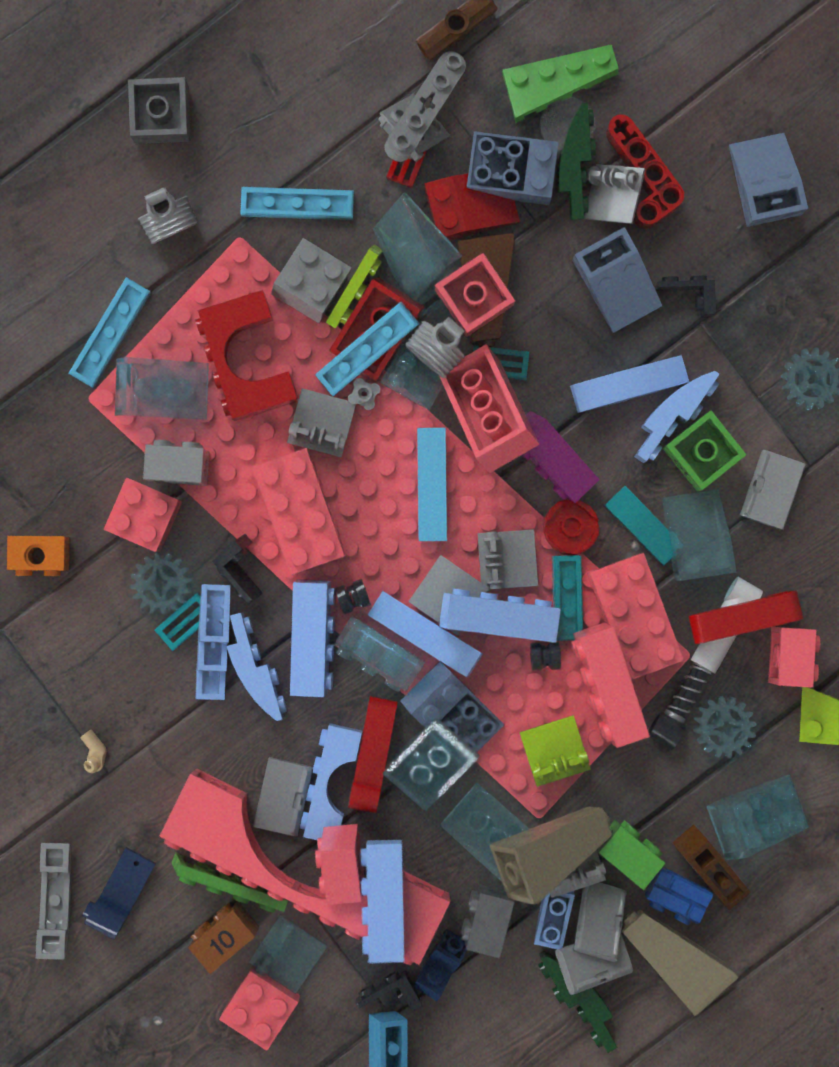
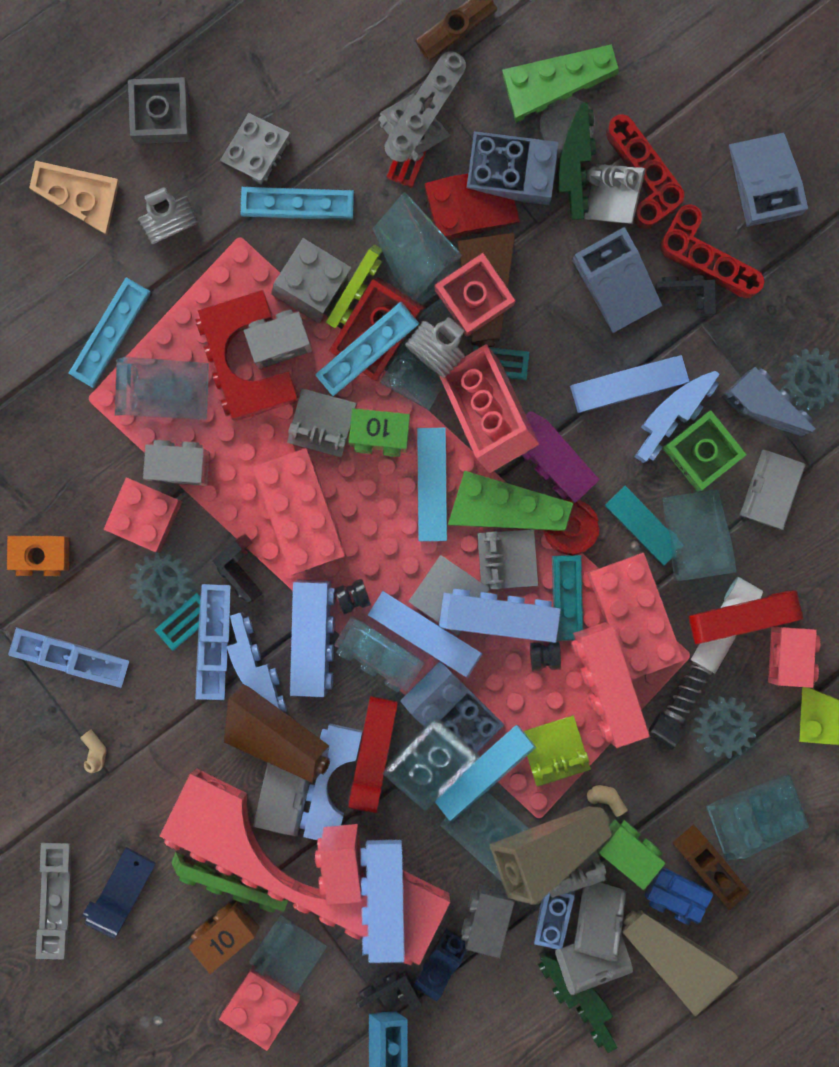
light grey plate [348,378,380,410] -> none
none -> light blue slope [8,627,129,688]
none -> light nougat wing [29,161,120,235]
none -> light grey hinge [220,113,291,185]
none -> reddish brown slope [224,684,330,783]
none -> light grey brick [244,310,313,369]
none -> bright green brick [349,408,410,457]
none -> medium azure tile [433,725,536,822]
none -> bright green wing [448,471,573,531]
none -> tan arm [587,785,628,817]
none -> red beam [660,204,764,298]
none -> sand blue slope [722,367,815,436]

